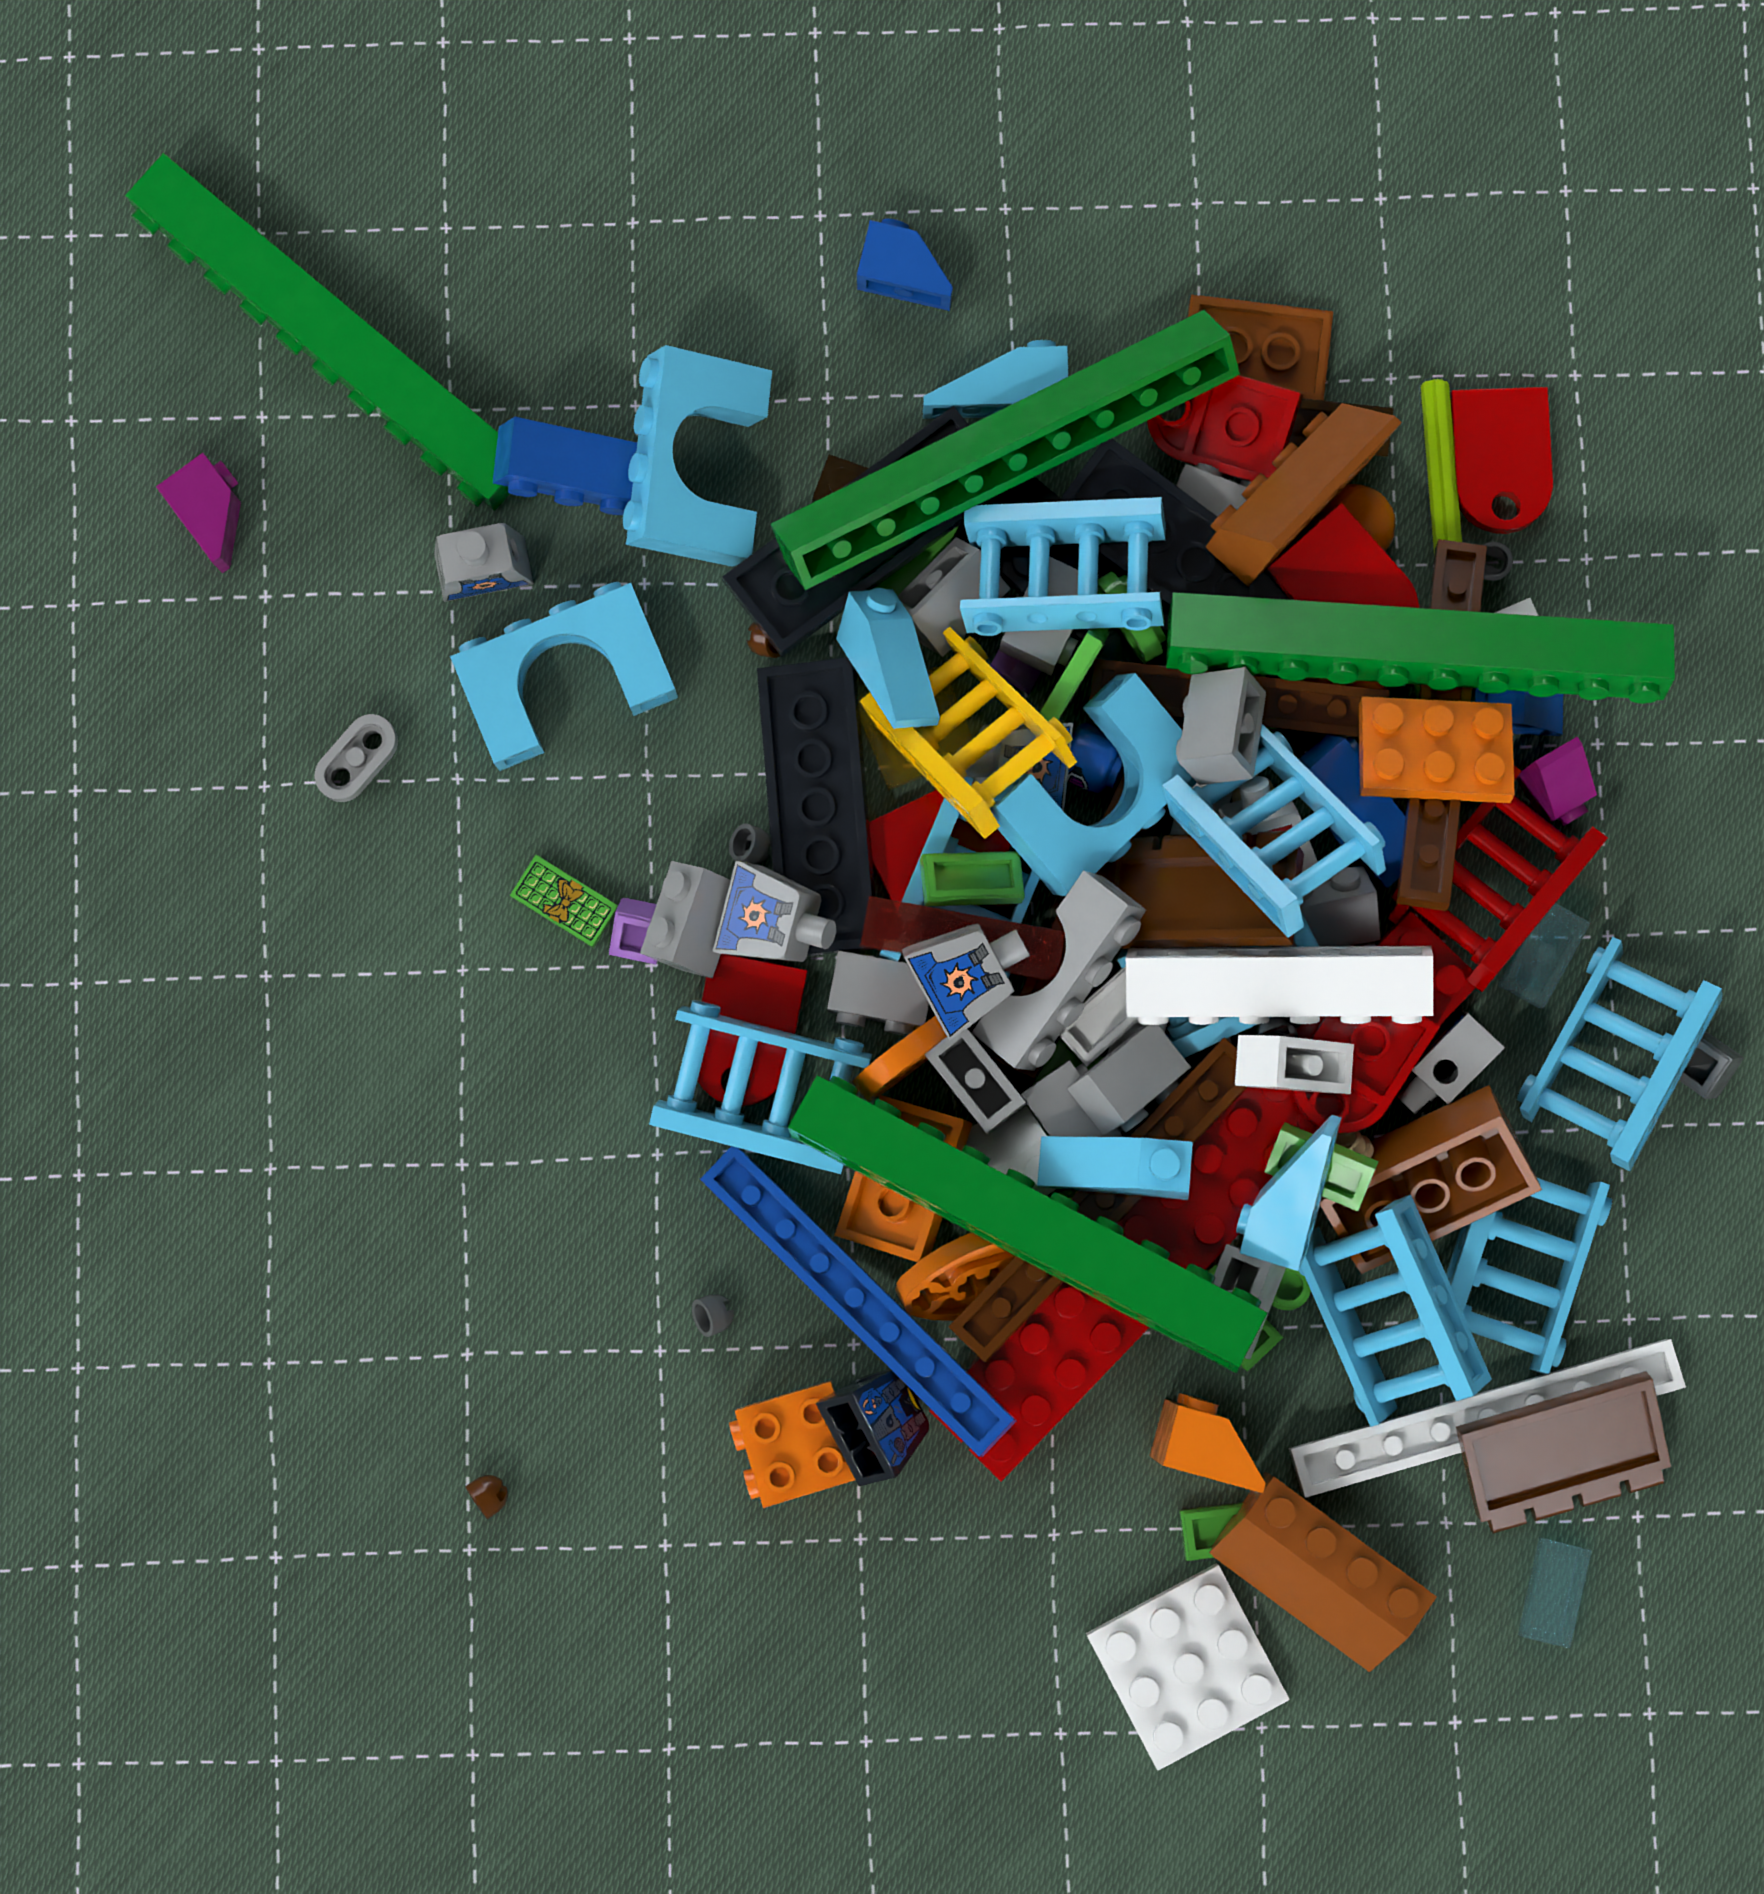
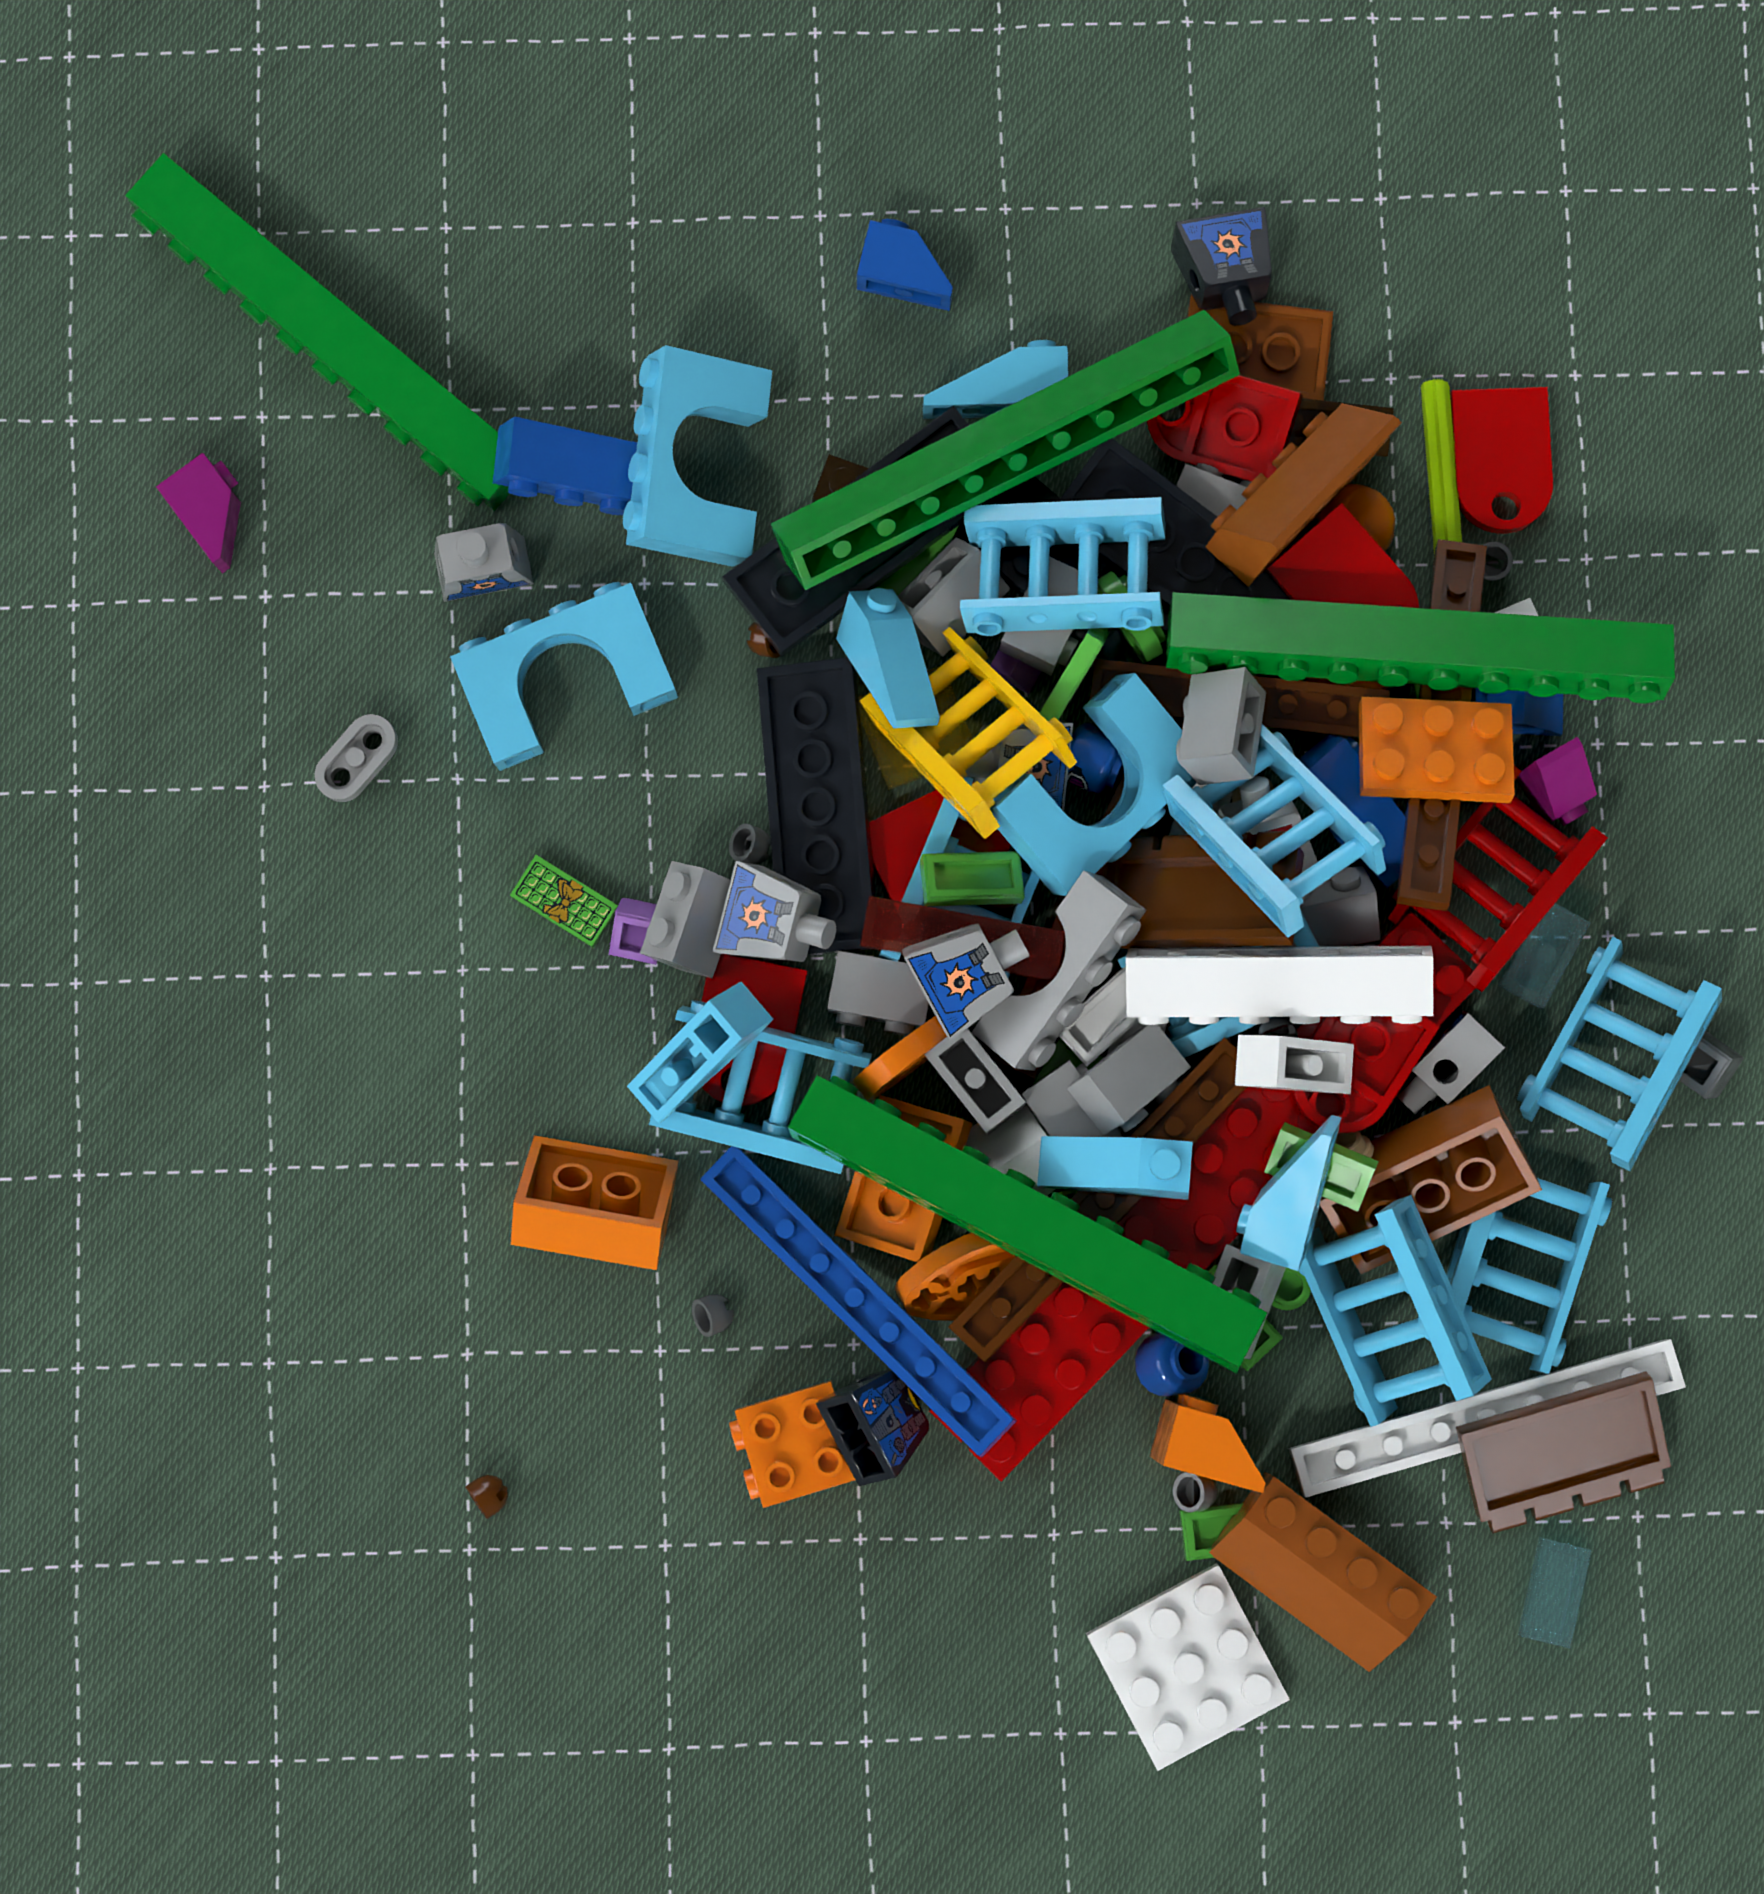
none -> orange slope [511,1135,679,1270]
none -> medium azure slope [627,982,773,1124]
none -> blue head [1135,1332,1209,1396]
none -> black torso [1171,207,1272,326]
none -> dark grey hinge [1173,1472,1217,1512]

